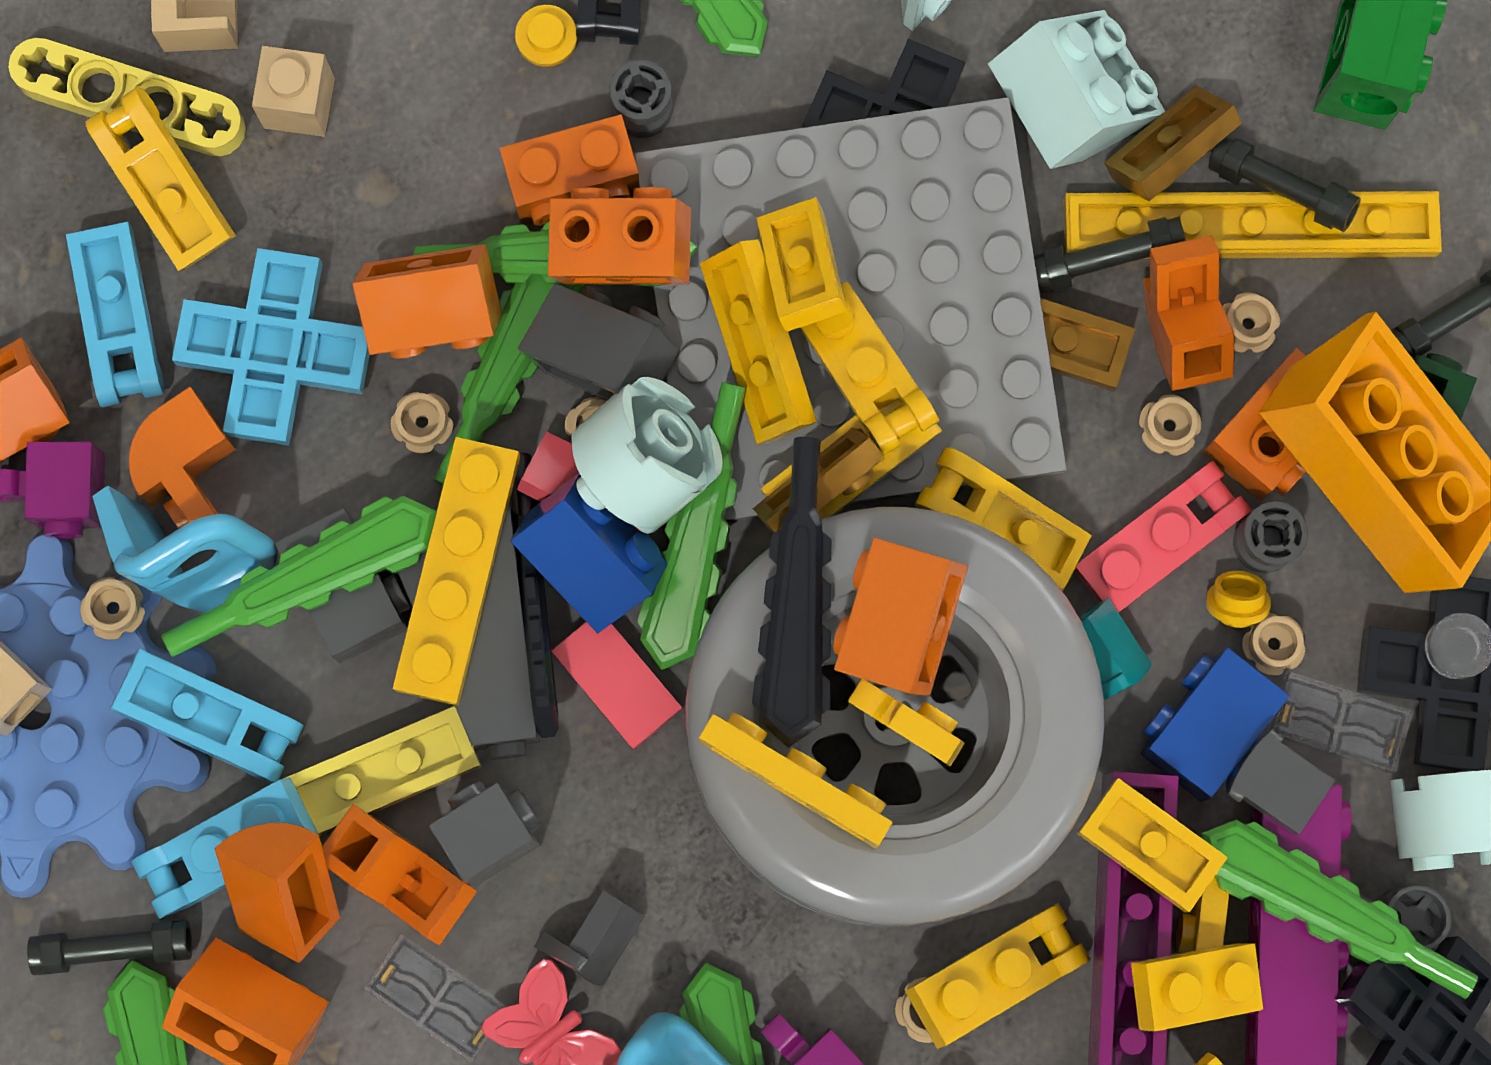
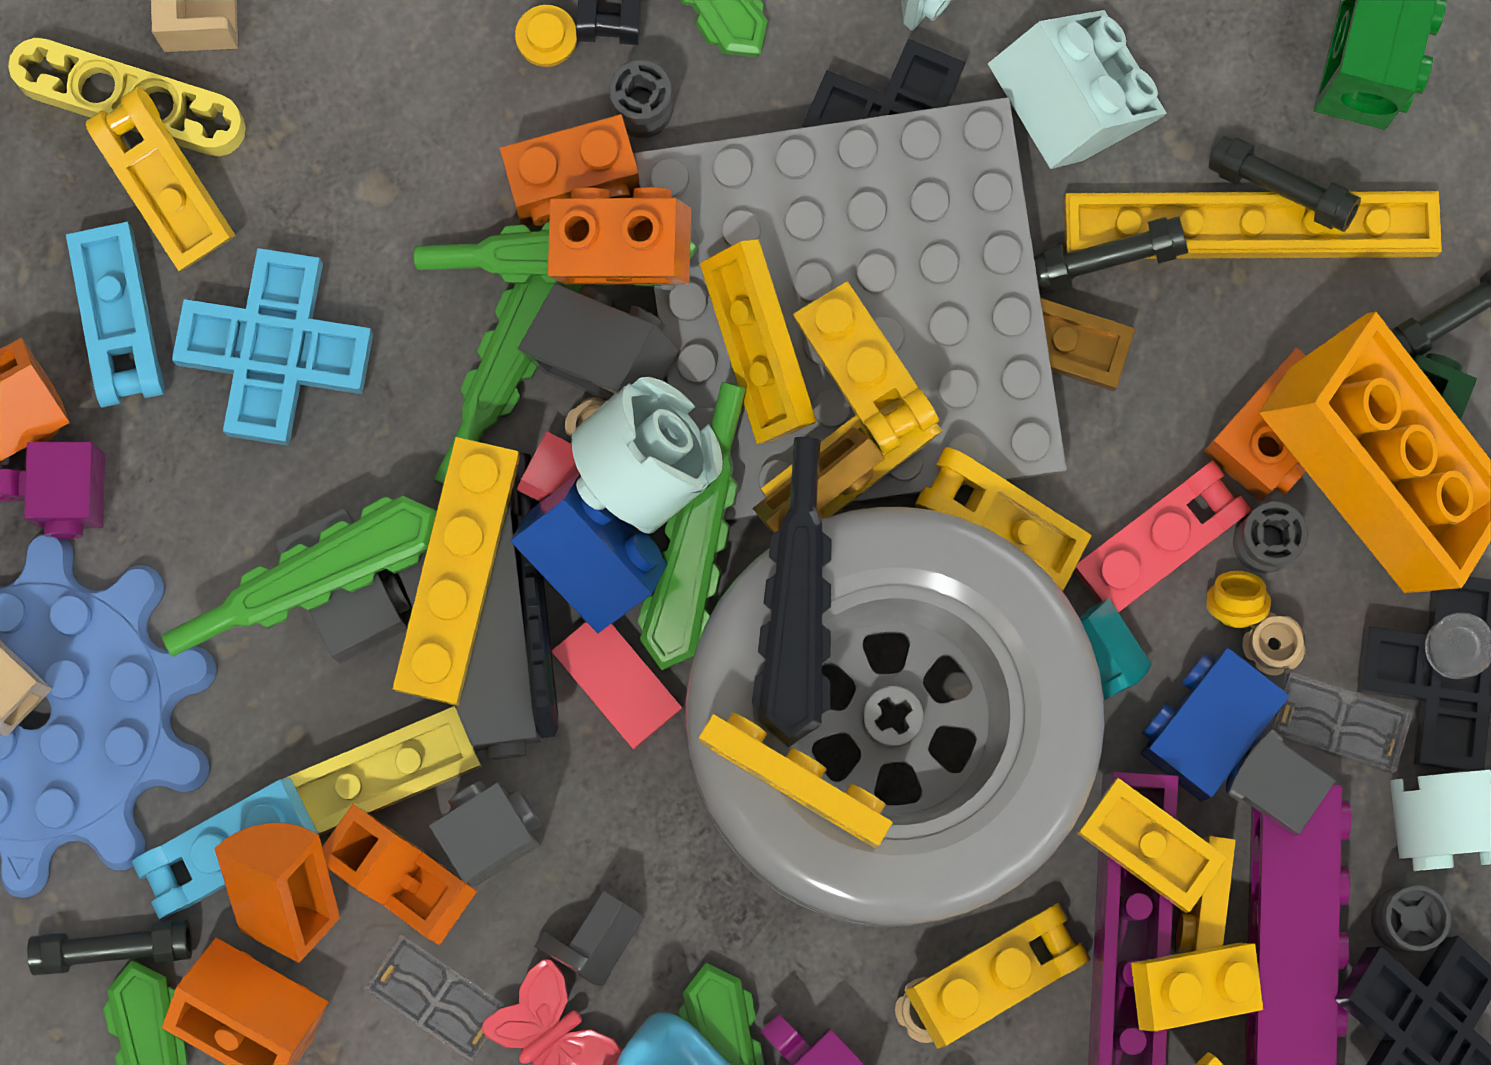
tan plate [80,577,145,640] -> none
medium azure piece [92,486,278,612] -> none
medium azure plate [109,649,304,784] -> none
orange brick [129,387,236,528] -> none
tan brick [252,46,335,137] -> none
orange brick [352,244,502,359] -> none
tan plate [391,392,453,453] -> none
yellow plate [756,197,847,332] -> none
orange brick [833,537,969,696] -> none
yellow plate [848,679,965,766] -> none
pearl gold plate [1104,85,1242,201] -> none
tan plate [1139,394,1201,456] -> none
orange brick [1143,235,1234,391] -> none
bright green sword [1199,820,1478,999] -> none
tan plate [1222,292,1280,353] -> none

